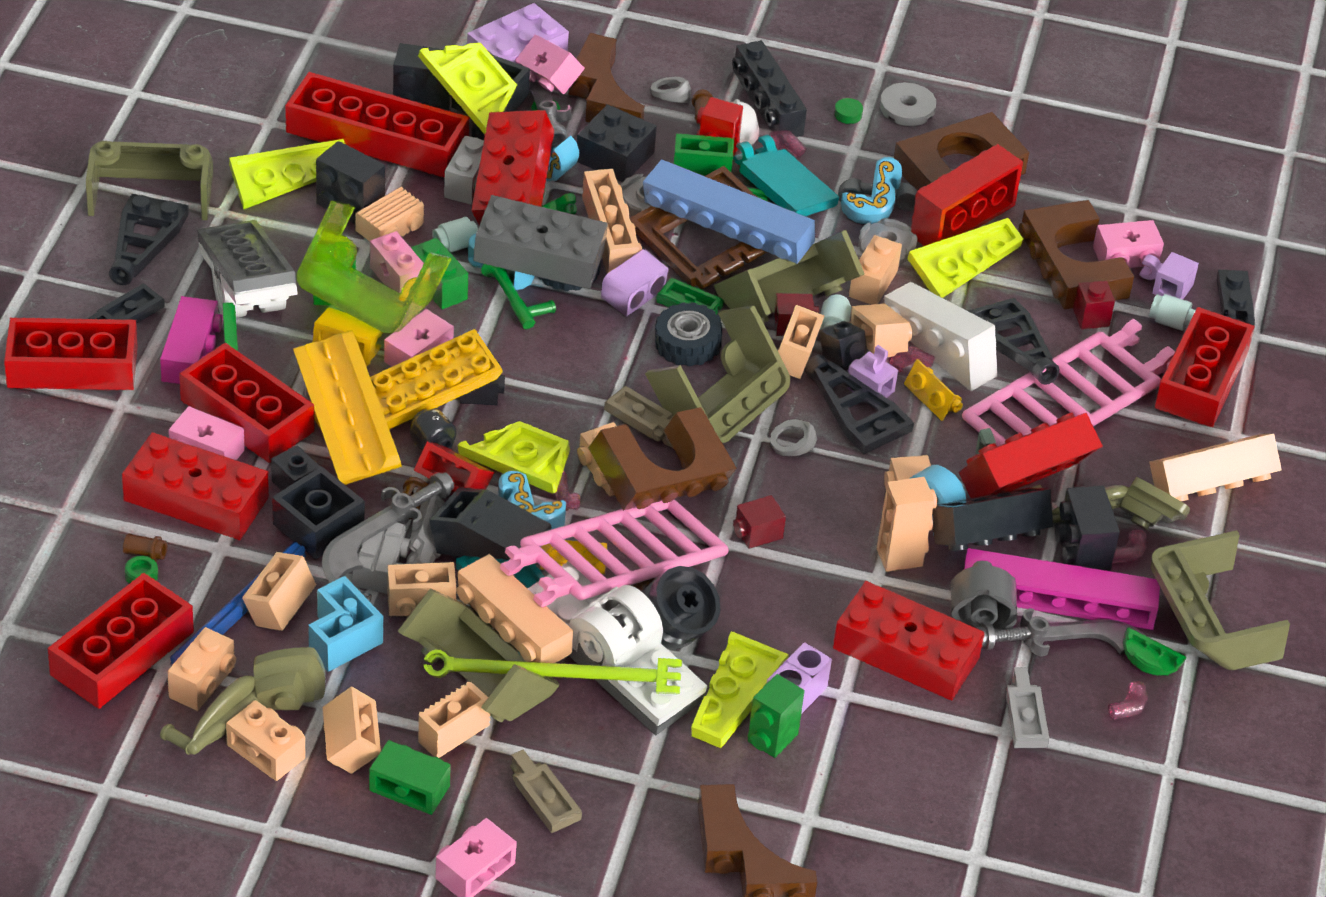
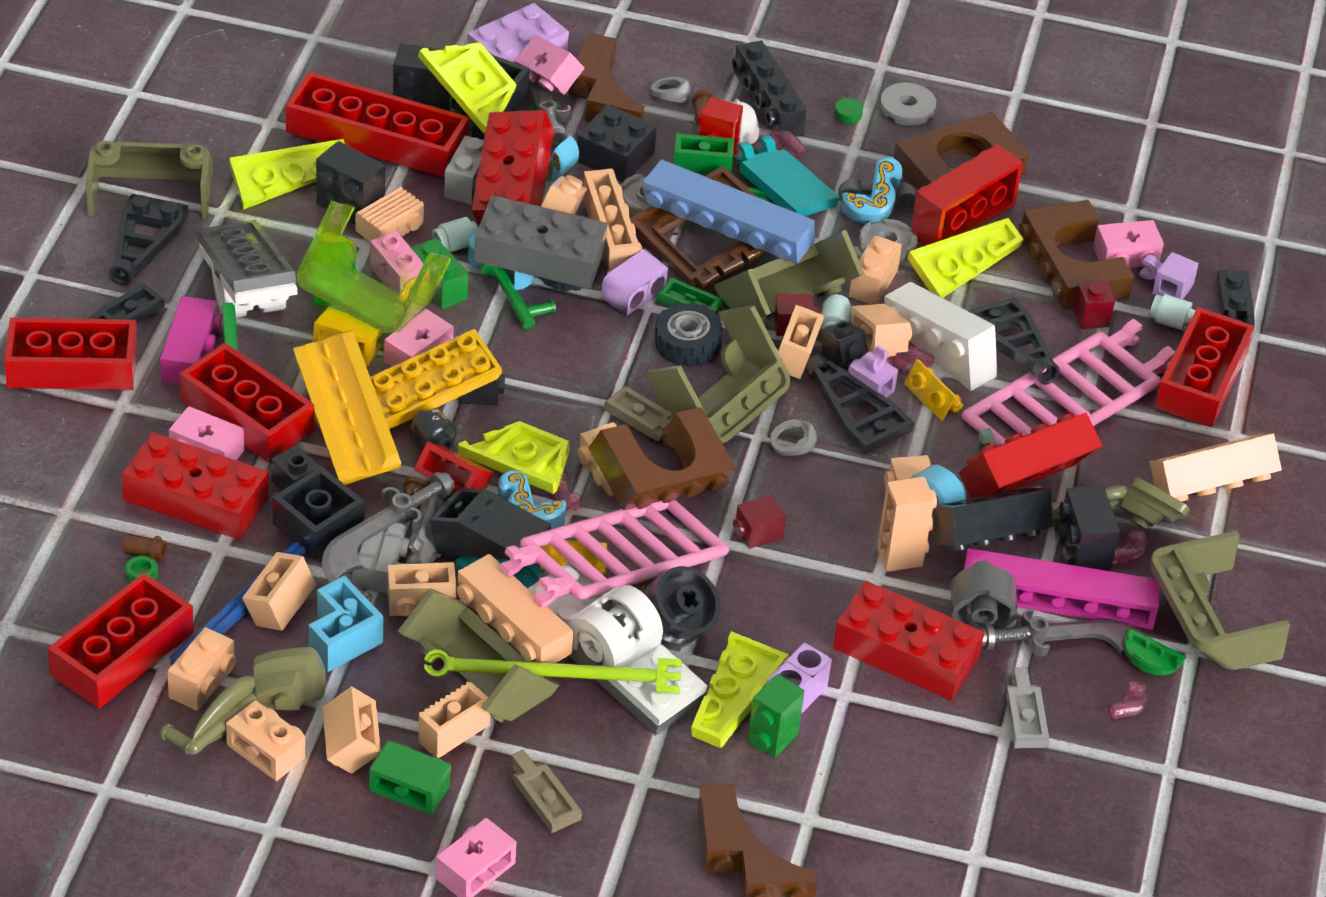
none -> light nougat brick [541,175,588,215]

